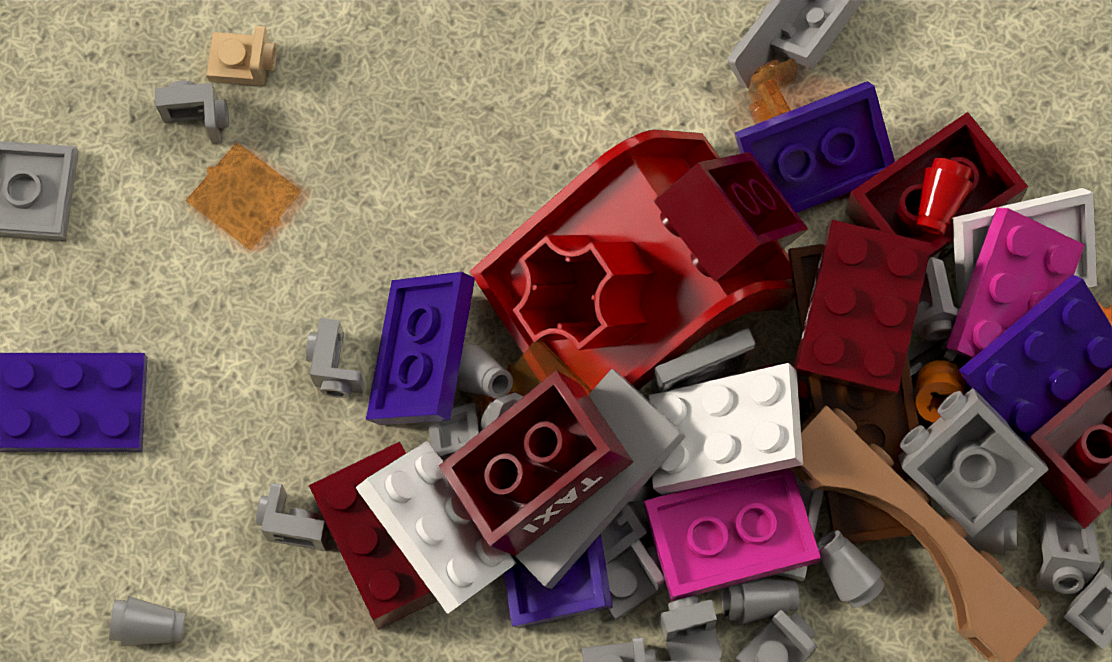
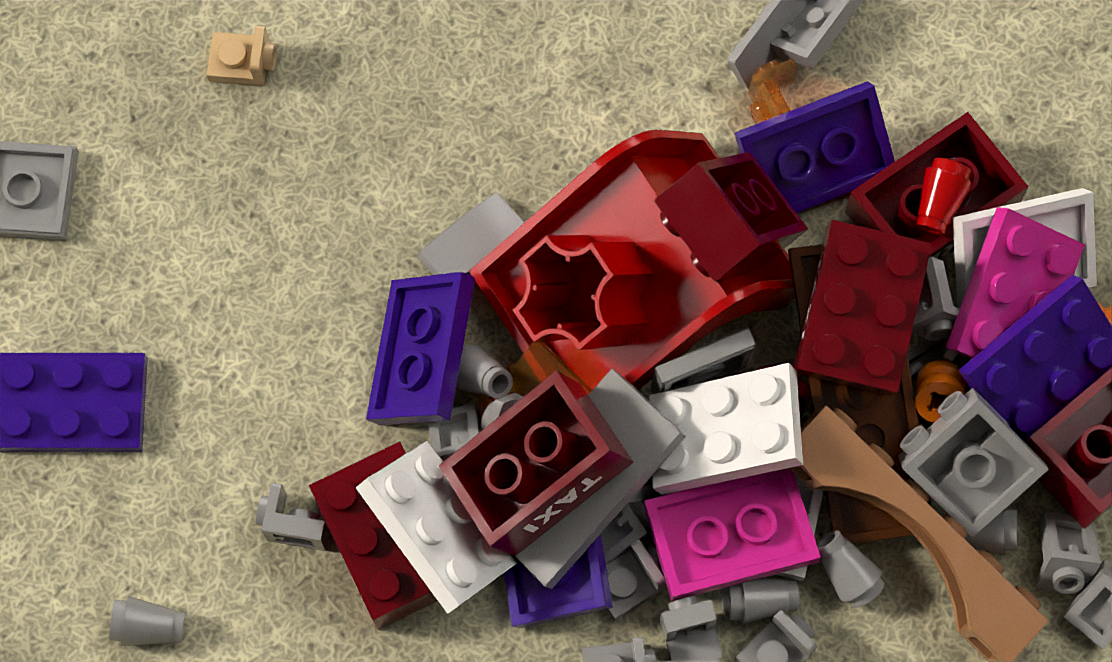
light grey bracket [155,81,229,144] -> none
clear orange piece [186,142,301,251] -> none
light grey bracket [306,318,365,398] -> none
none -> light grey slope [418,192,524,276]

